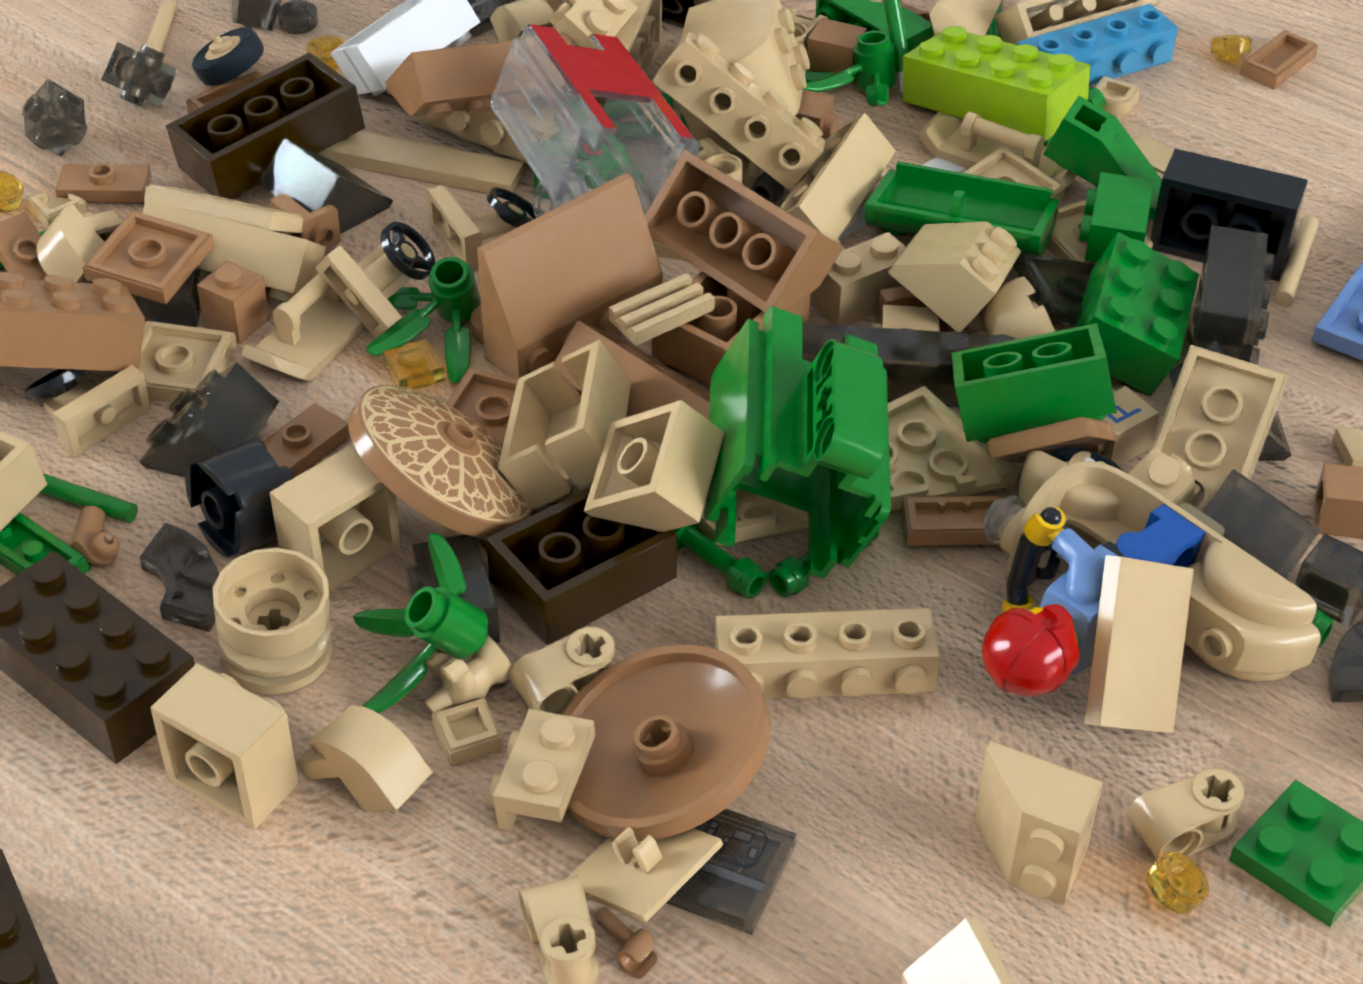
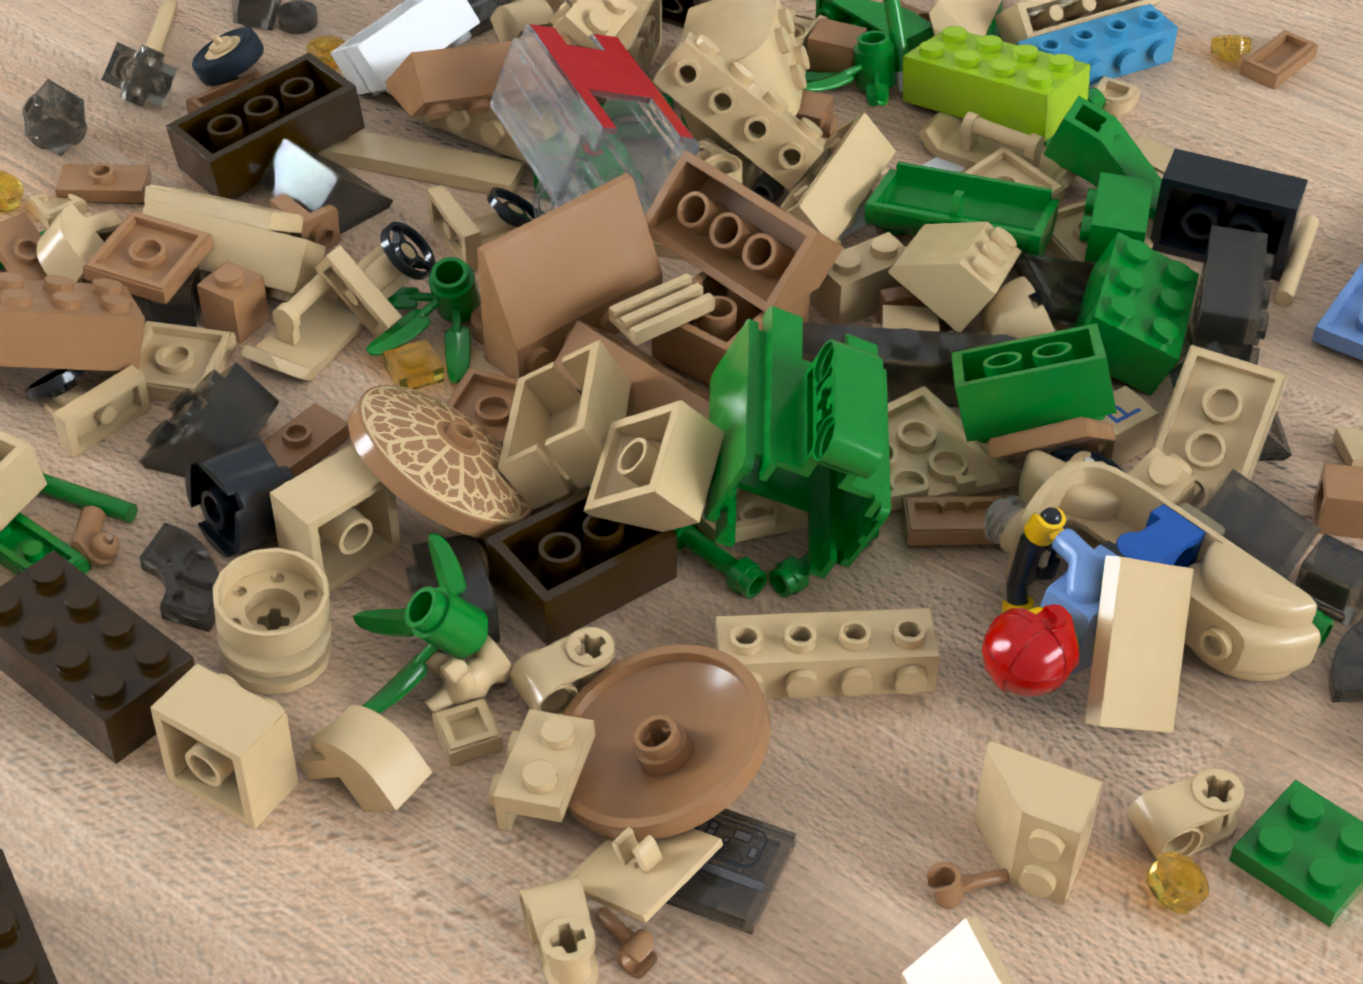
none -> medium nougat hand [927,862,1009,909]

